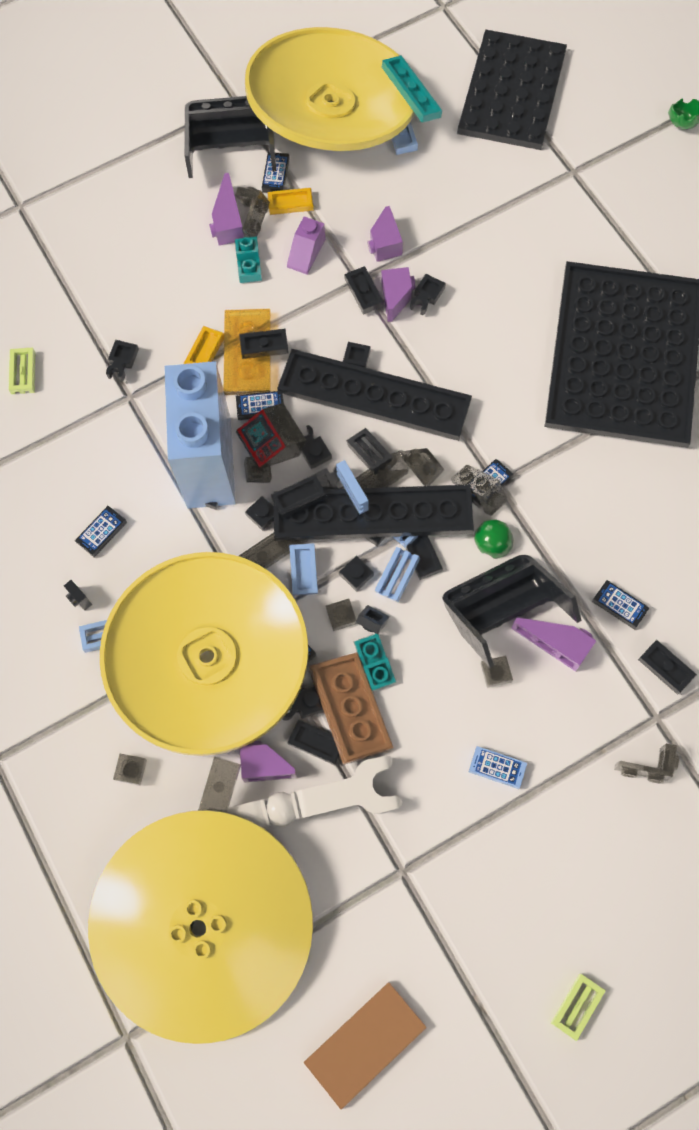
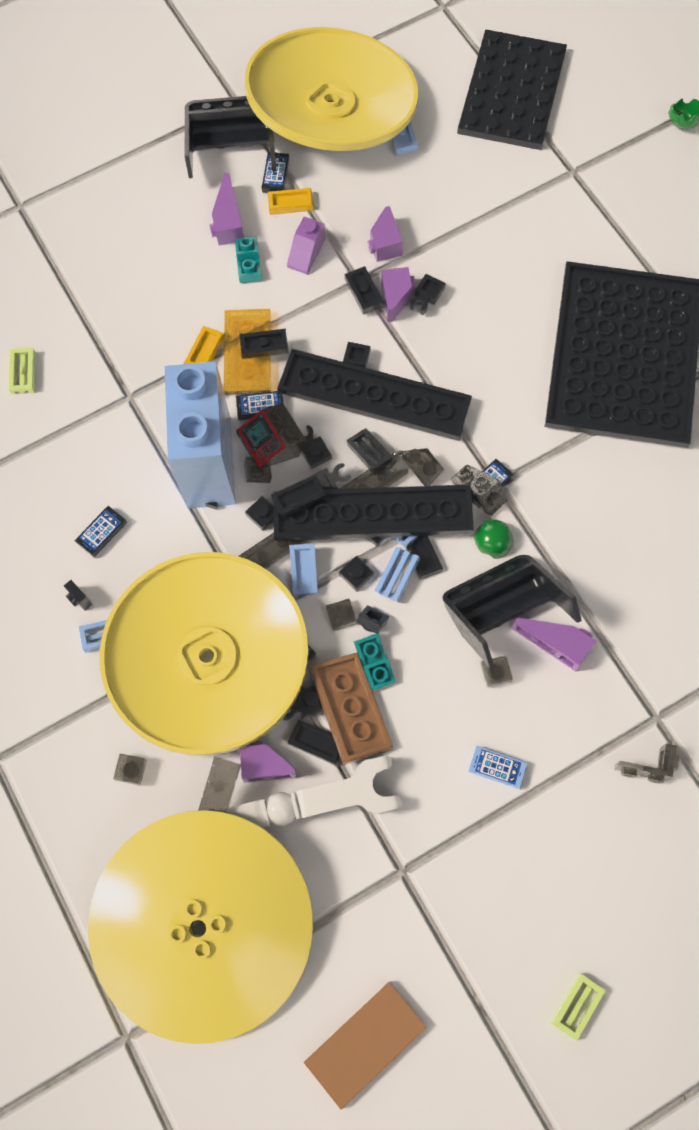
black plate [106,339,139,382] -> none
clear smoke bracket [235,187,270,237] -> none
light blue tile [336,460,368,514] -> none
teal plate [381,55,442,123] -> none
tile [592,580,650,630] -> none
black plate [638,639,697,695] -> none

